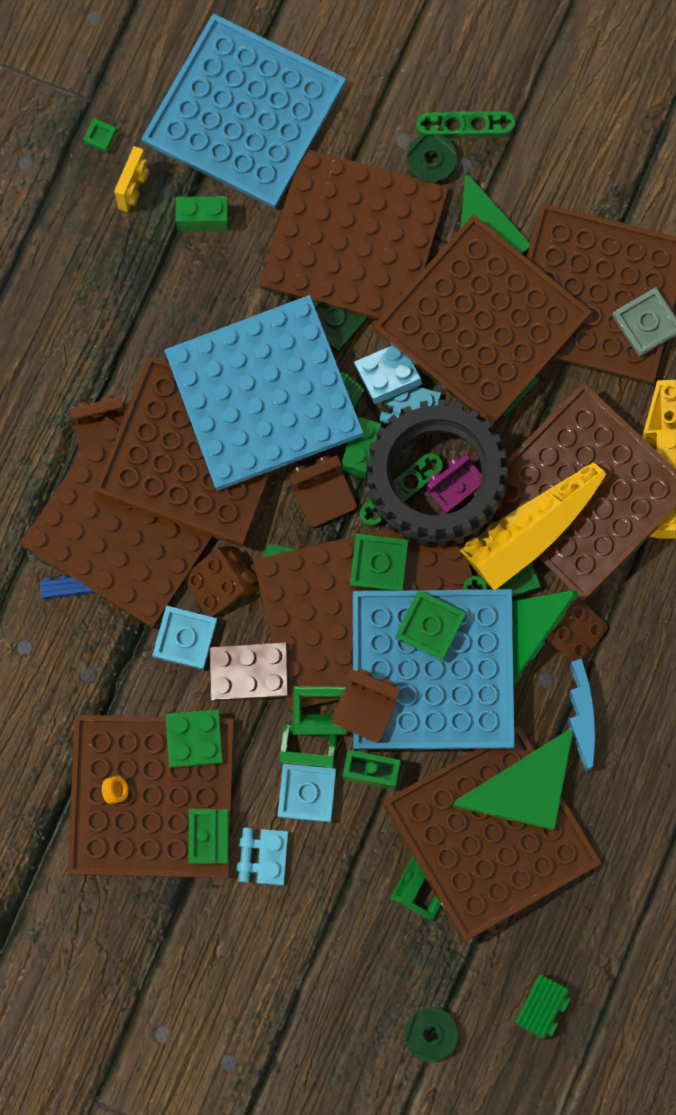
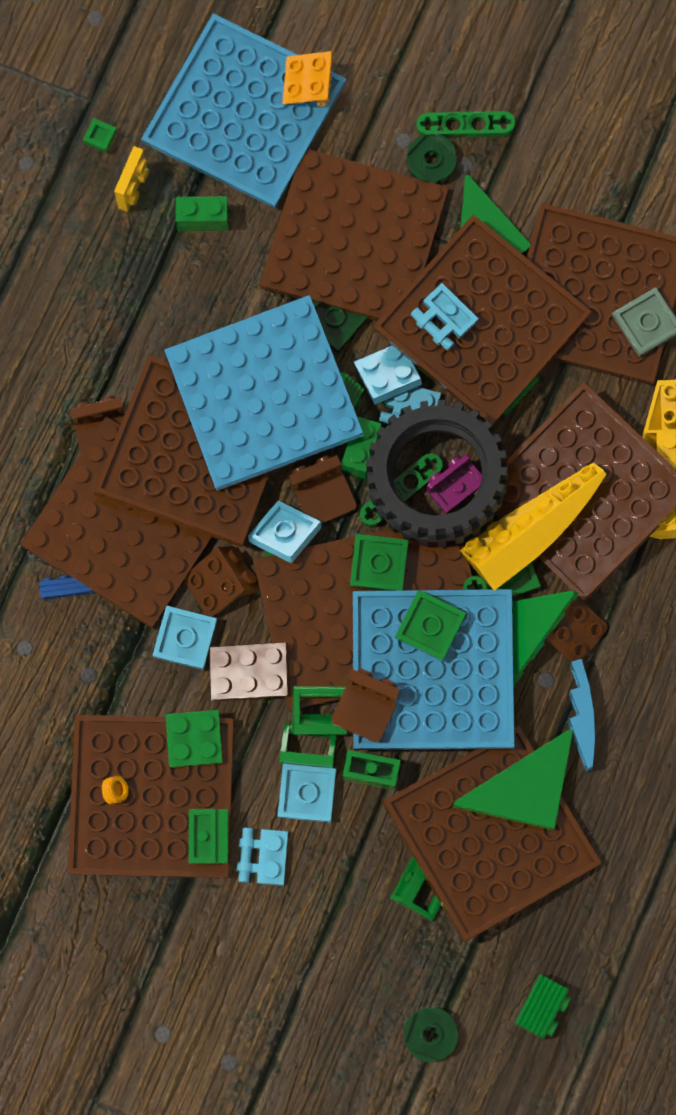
none -> medium azure plate [248,501,322,563]
none -> light orange hinge [282,51,333,107]
none -> medium azure plate [410,283,479,351]

